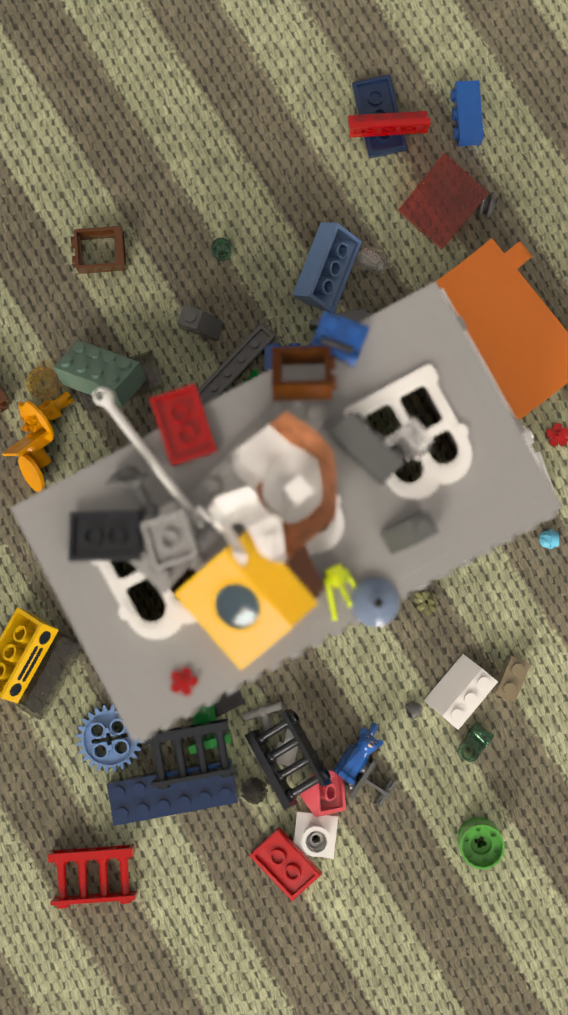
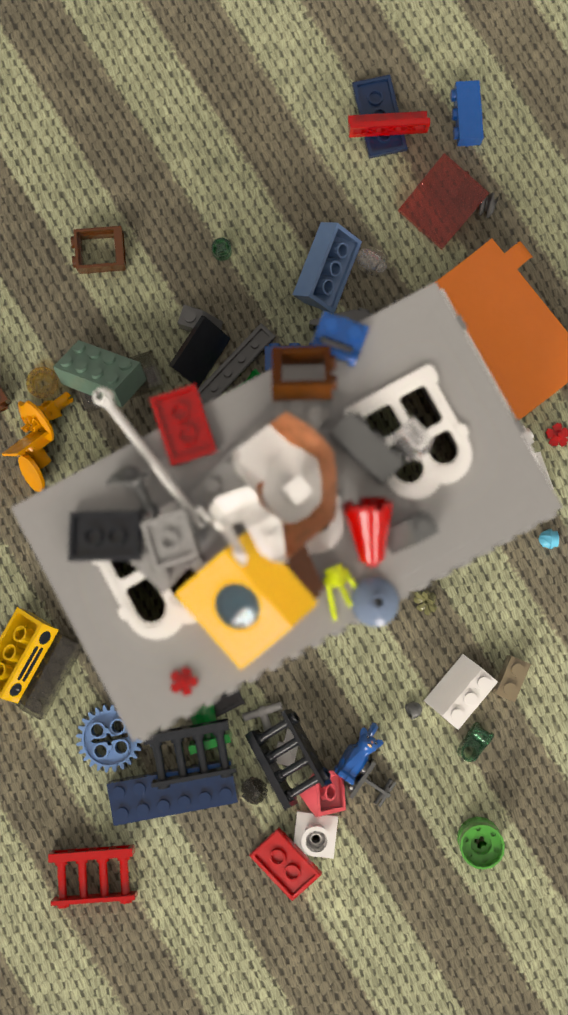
none -> black tile [168,315,231,388]
none -> cone [343,497,393,567]

